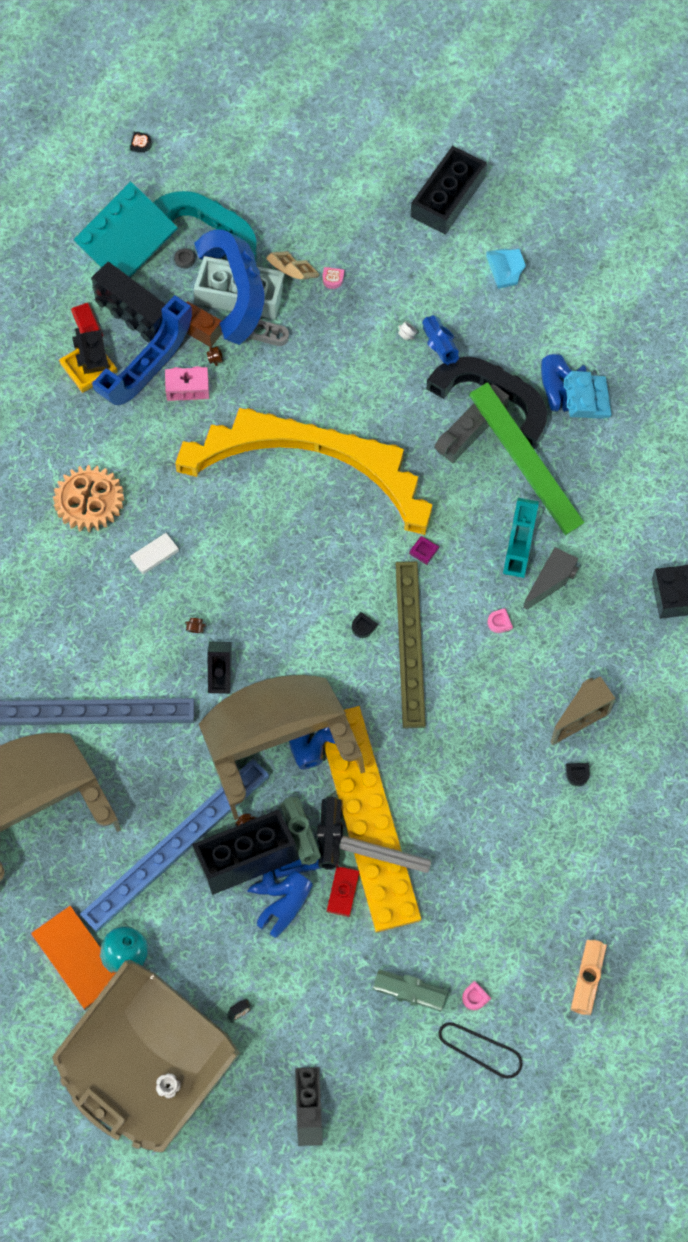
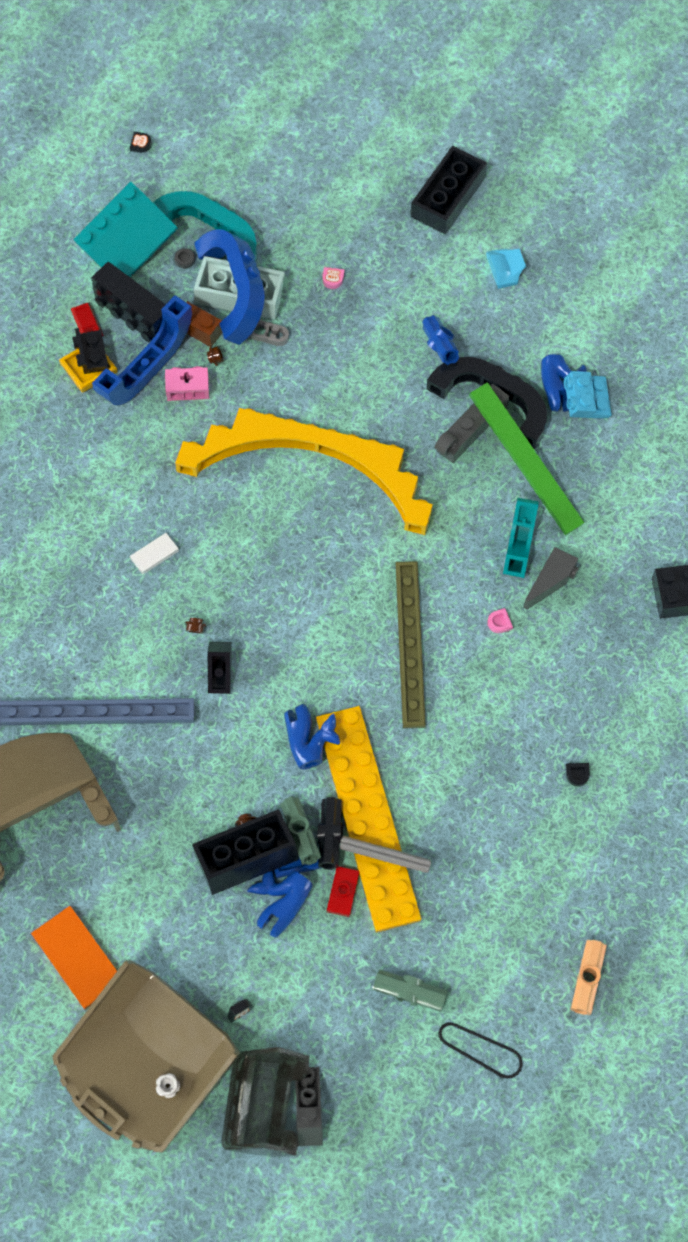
light nougat gear [53,465,124,532] -> none
medium blue plate [80,759,269,933] -> none
teal cylinder [100,926,148,973] -> none
dark tan windscreen [199,675,365,820] -> none
tan slope [266,251,320,280] -> none
black tile [351,612,378,638] -> none
white plate [398,321,417,341] -> none
magenta tile [409,536,439,565] -> none
bright pink tile [462,981,491,1011] -> none
dark tan slope [550,676,615,745] -> none
none -> clear smoke windscreen [221,1047,310,1157]

